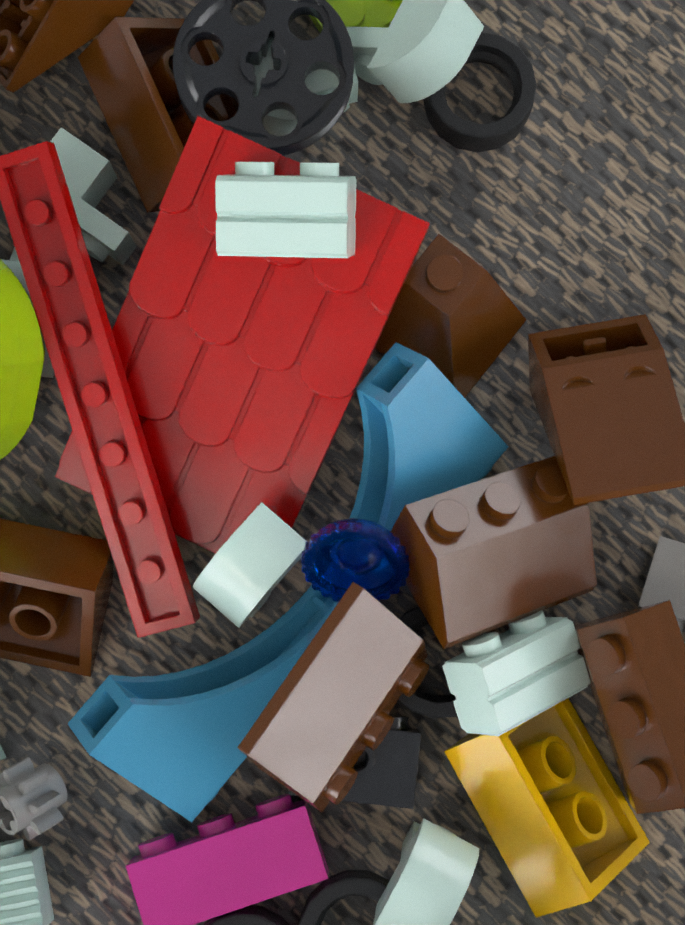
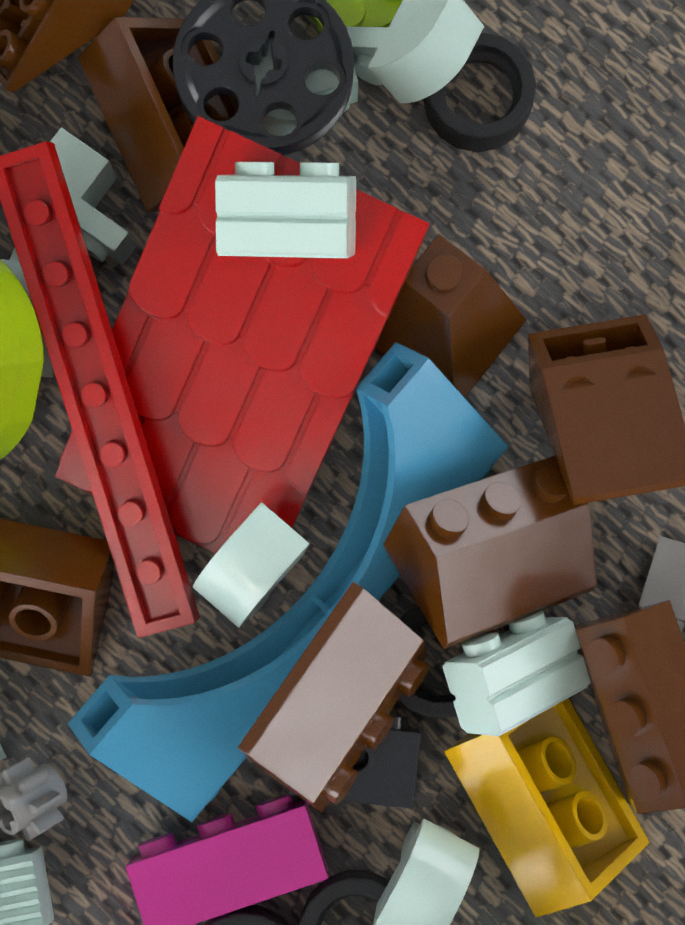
clear blue hat [301,518,409,602] -> none

